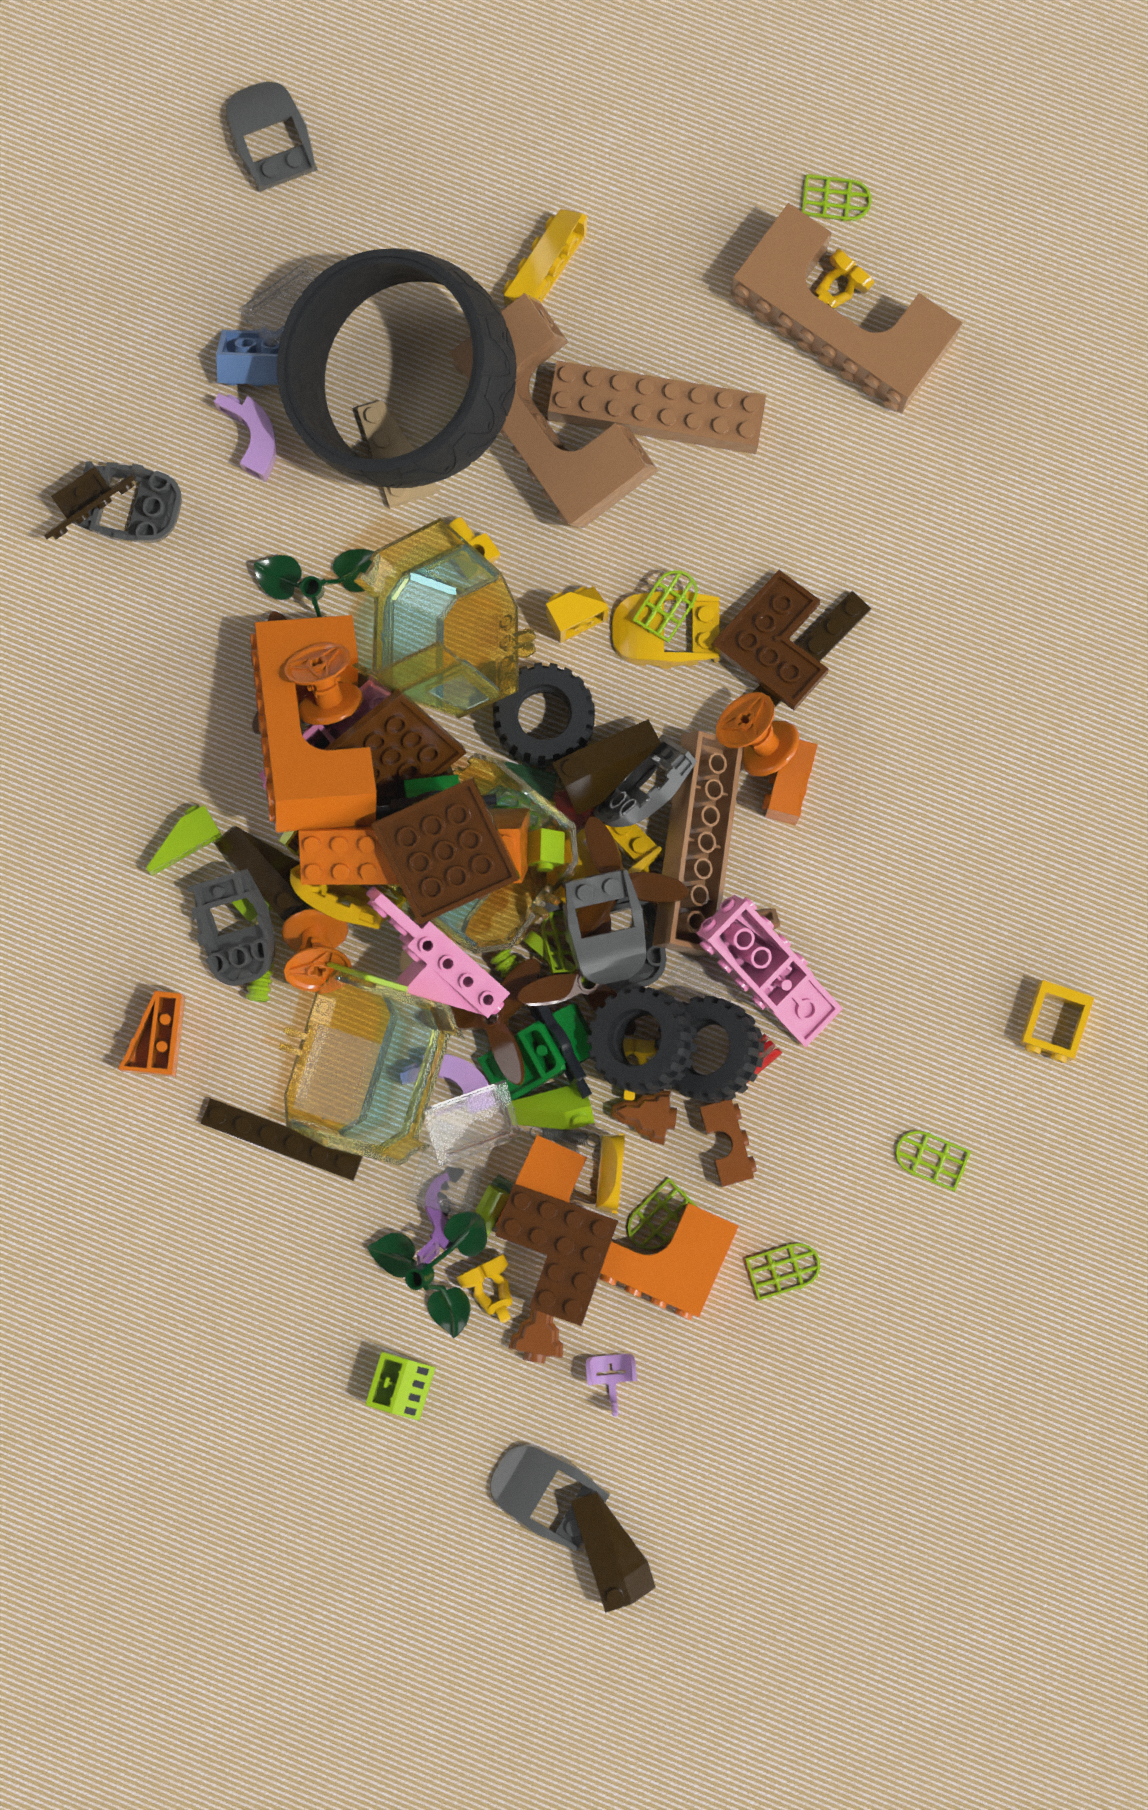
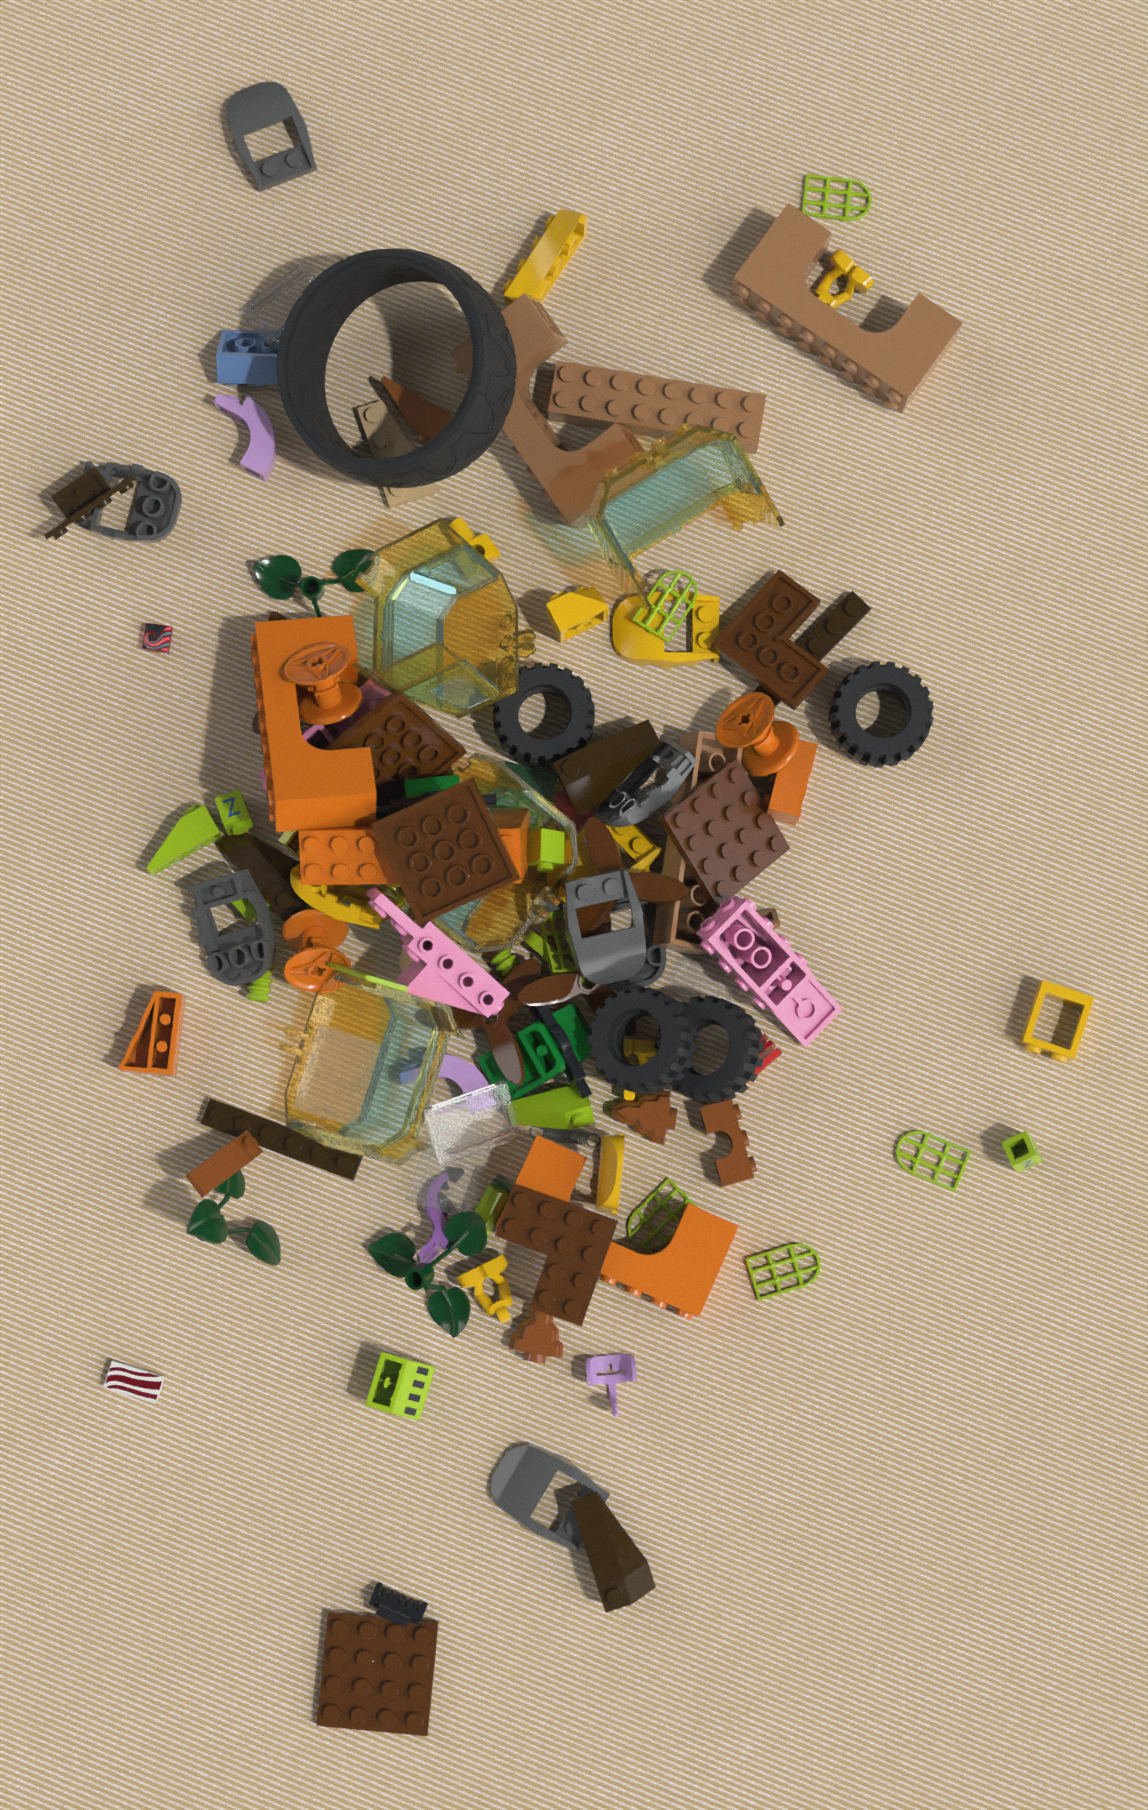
none -> tile [104,1361,165,1404]
none -> tile [142,623,174,654]
none -> dark orange slope [186,1130,263,1198]
none -> dark green plant [186,1170,281,1266]
none -> lime brick [214,789,254,836]
none -> reddish brown plate [316,1611,439,1736]
none -> black piece [369,1582,428,1628]
none -> dark orange slope [381,376,452,445]
none -> windscreen [585,422,785,610]
none -> reddish brown plate [658,758,790,909]
none -> black tyre [828,661,934,768]
none -> lime brick [1001,1131,1043,1172]

